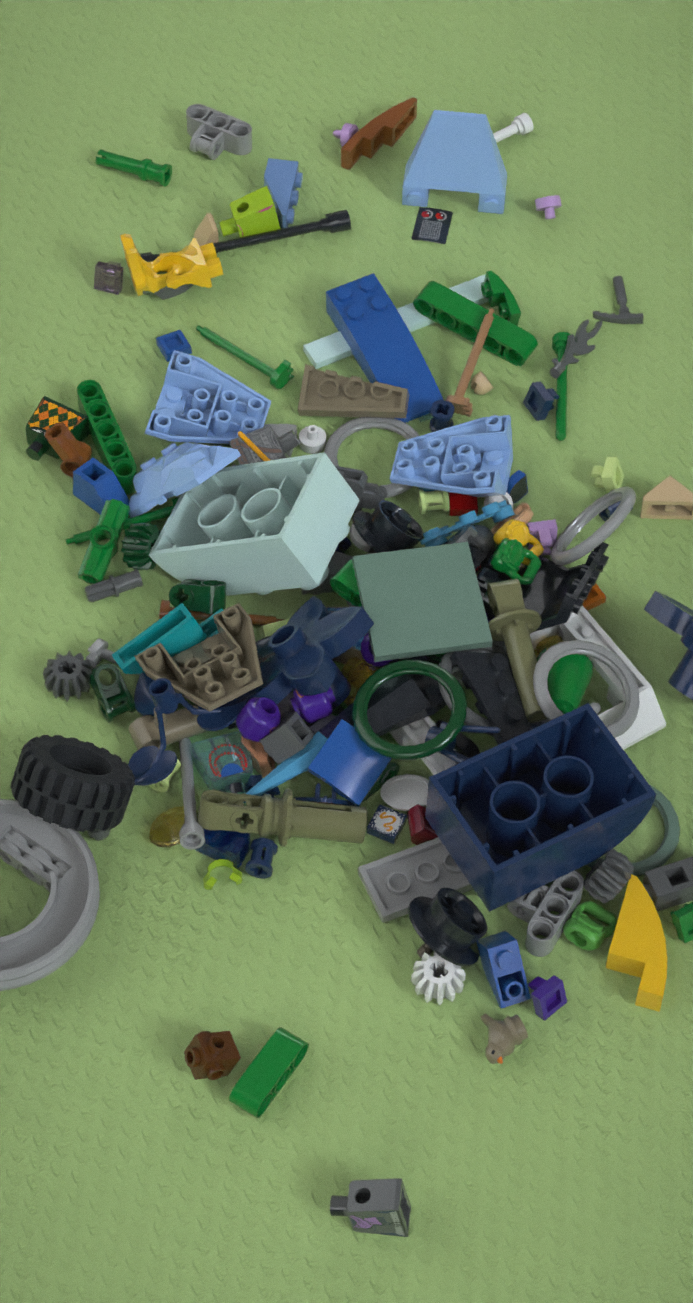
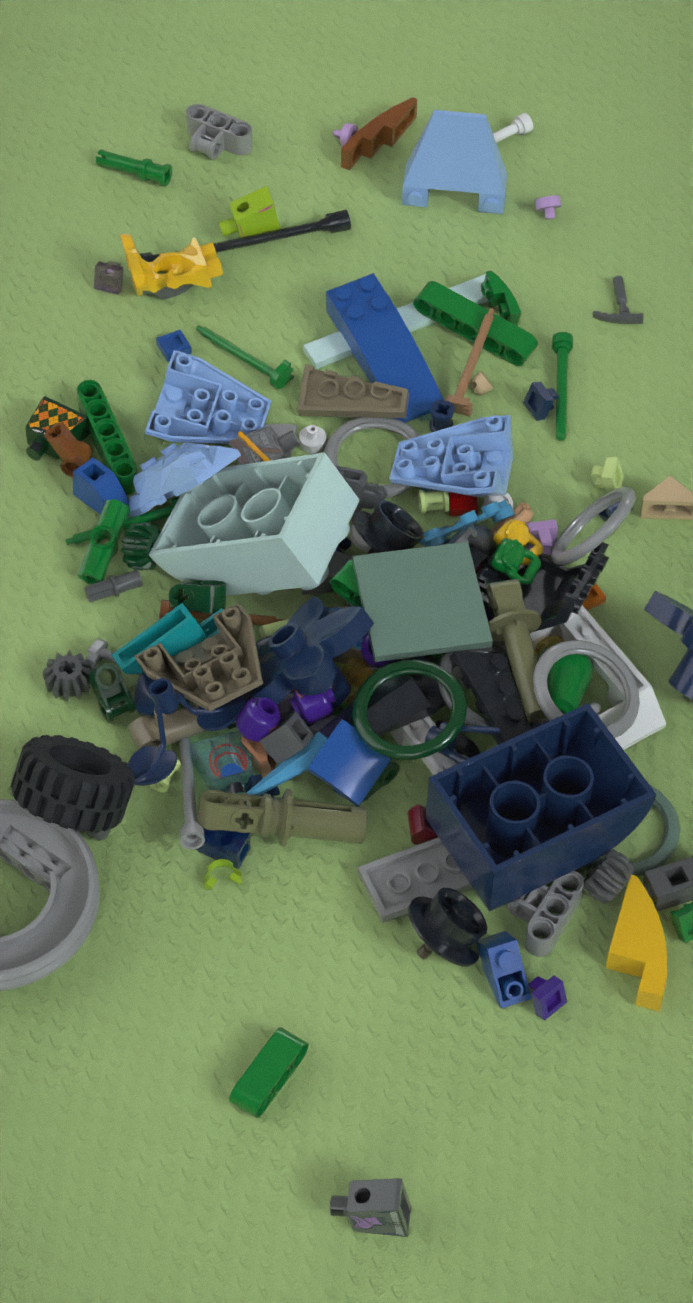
clear yellow piece [149,806,198,847] -> none
reddish brown brick [184,1031,241,1080] -> none
tan slope [194,213,219,246] -> none
dark blue bush [245,838,278,879] -> none
medium blue slope [264,158,303,229] -> none
dark blue piece [293,783,356,806] -> none
tile [367,804,407,844] -> none
white piece [380,774,429,811] -> none
white gear [411,952,466,1005] -> none
black sticker [412,207,453,244] -> none
dark tan animal [481,1014,528,1064] -> none
tile [506,470,528,504] -> none
dark grey piece [550,319,602,378] -> none
bright green piece [563,901,617,951] -> none

